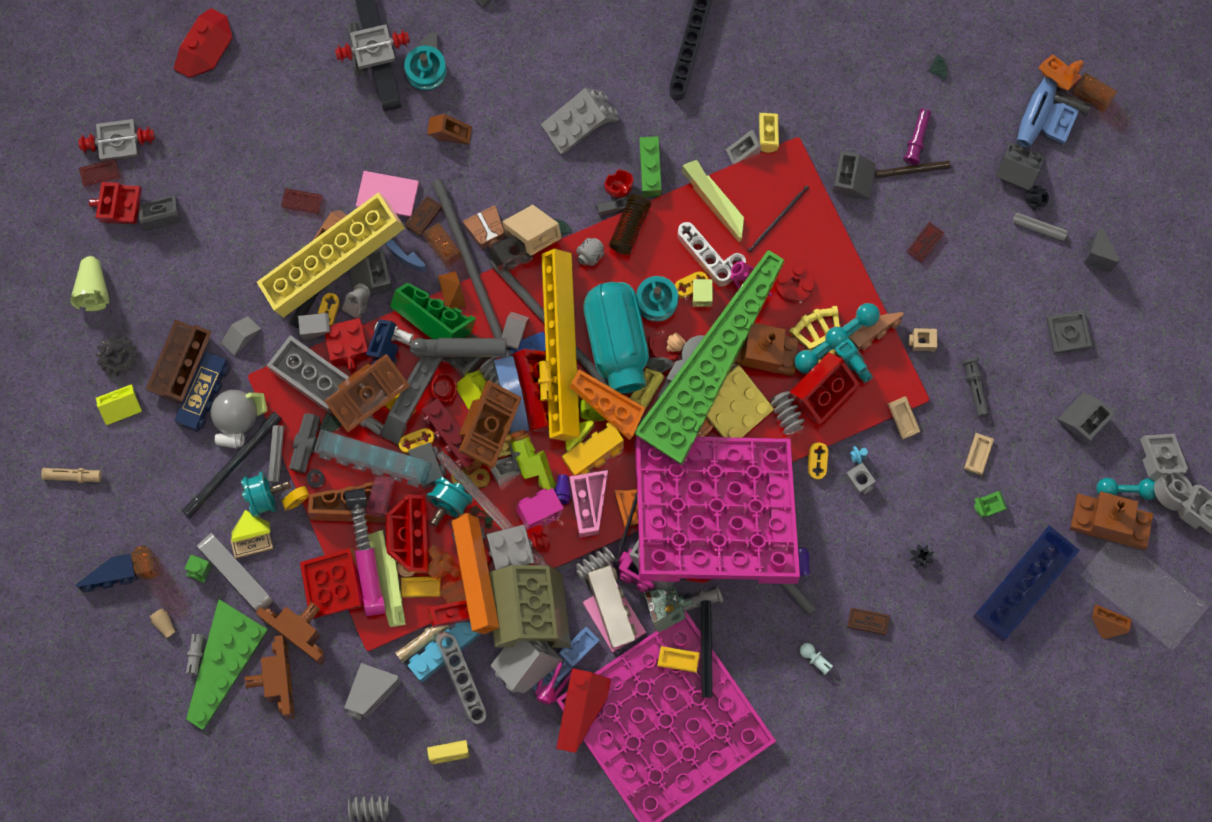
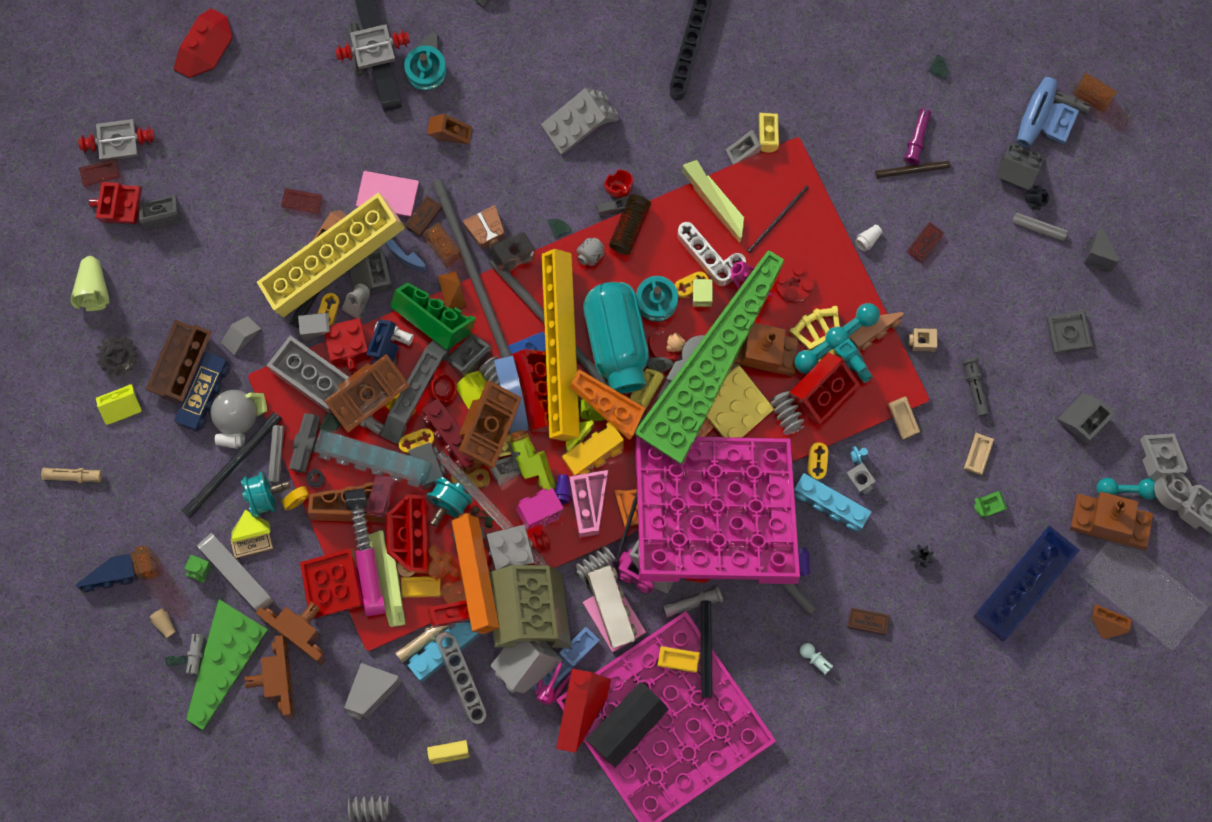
dark grey piece [410,338,507,358] -> none
light grey slope [501,312,529,350] -> none
tan panel [502,205,562,255] -> none
yellow pin [538,361,554,401] -> none
bright green arch [639,136,661,198] -> none
sand green torso [644,587,694,632] -> none
dark grey slope [832,151,876,200] -> none
orange plate [1038,55,1084,90] -> none
none -> clear green tile [165,655,188,667]
none -> black piece [586,682,669,768]
none -> medium azure brick [794,473,871,532]
none -> white cone [855,225,883,251]

